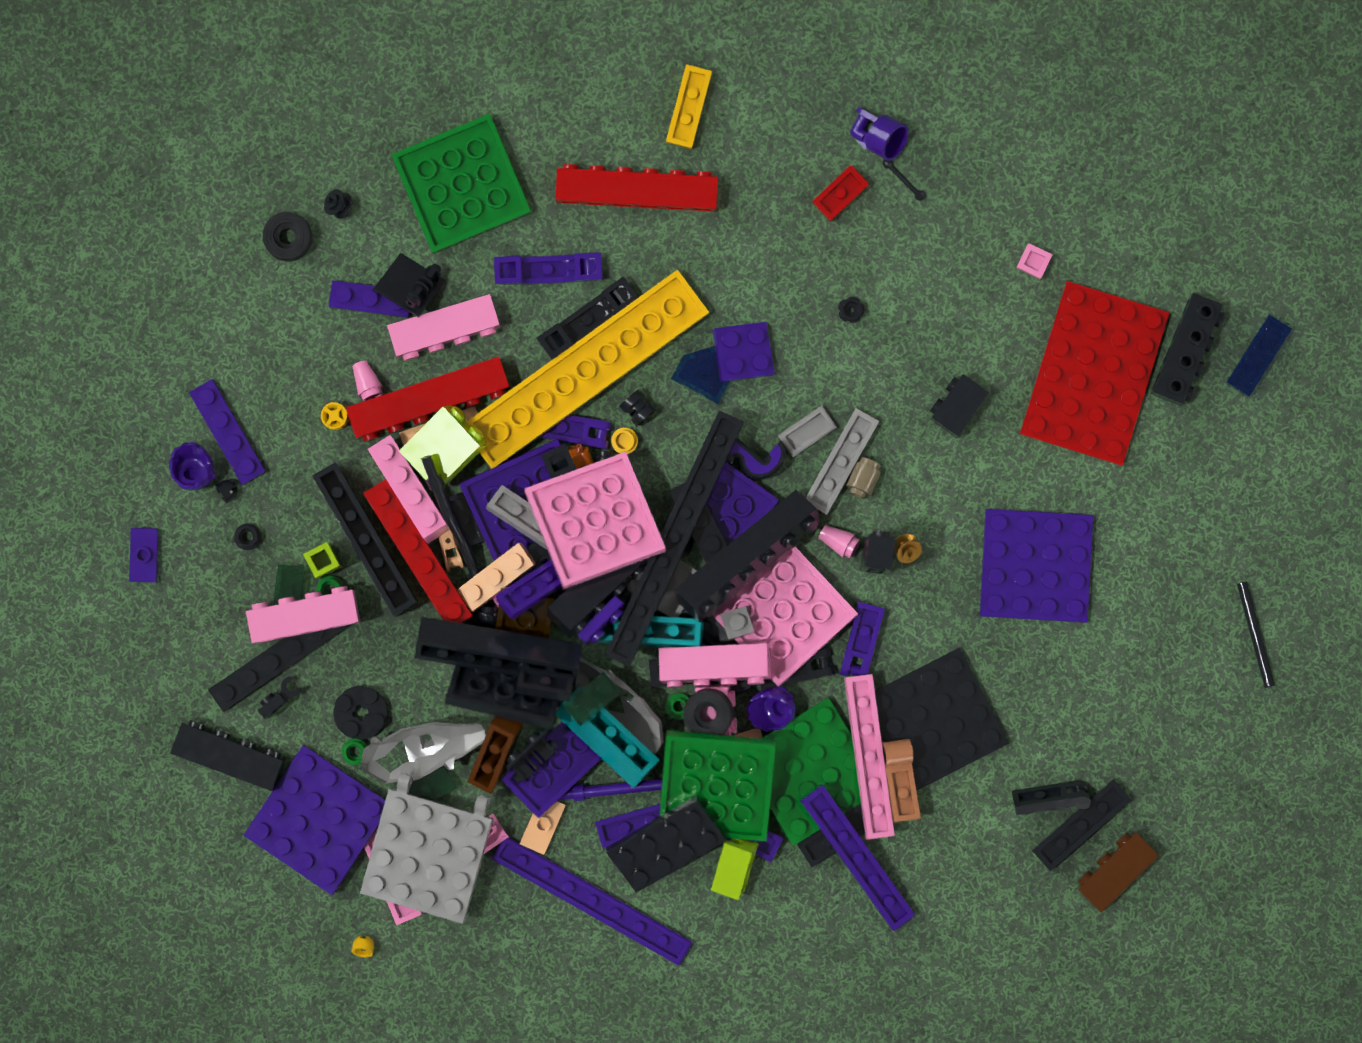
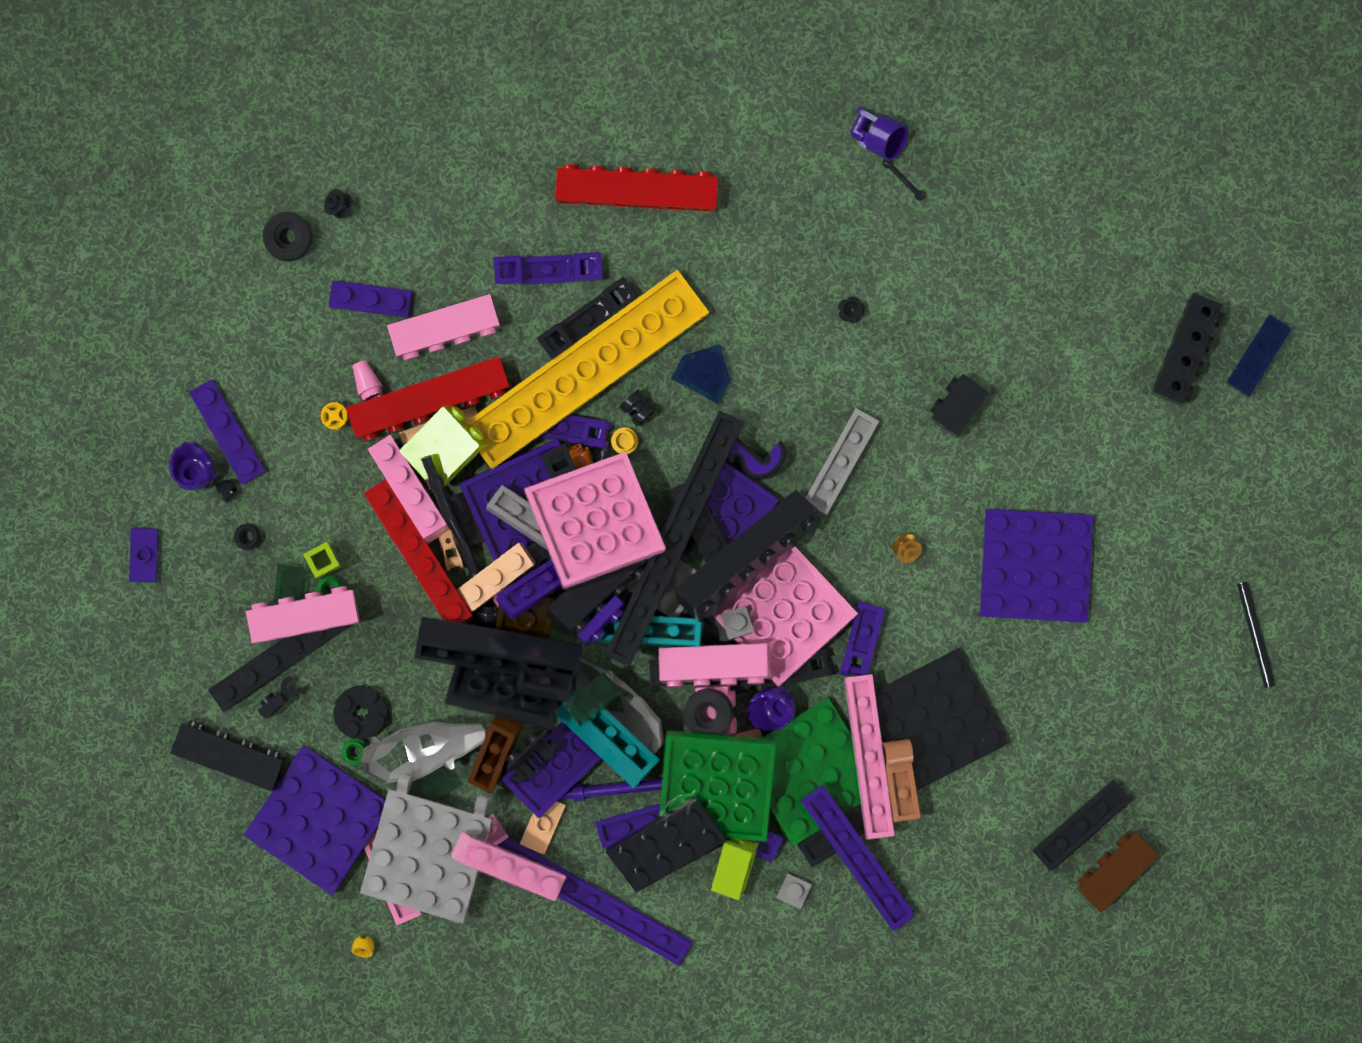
black brick [312,462,418,617] -> none
black hinge [373,253,446,318] -> none
green plate [391,114,531,254] -> none
green plate [665,693,689,720] -> none
yellow plate [666,64,712,150] -> none
dark purple plate [712,322,775,383] -> none
light grey tile [778,405,837,458] -> none
red plate [812,165,869,222] -> none
bright pink cone [818,525,860,559] -> none
dark tan brick [846,457,881,499] -> none
black brick [860,530,896,575] -> none
black plate [1012,780,1091,815] -> none
bright pink plate [1016,243,1053,279] -> none
red plate [1019,281,1169,466] -> none
none -> bright pink brick [451,832,566,901]
none -> light grey plate [776,873,812,909]

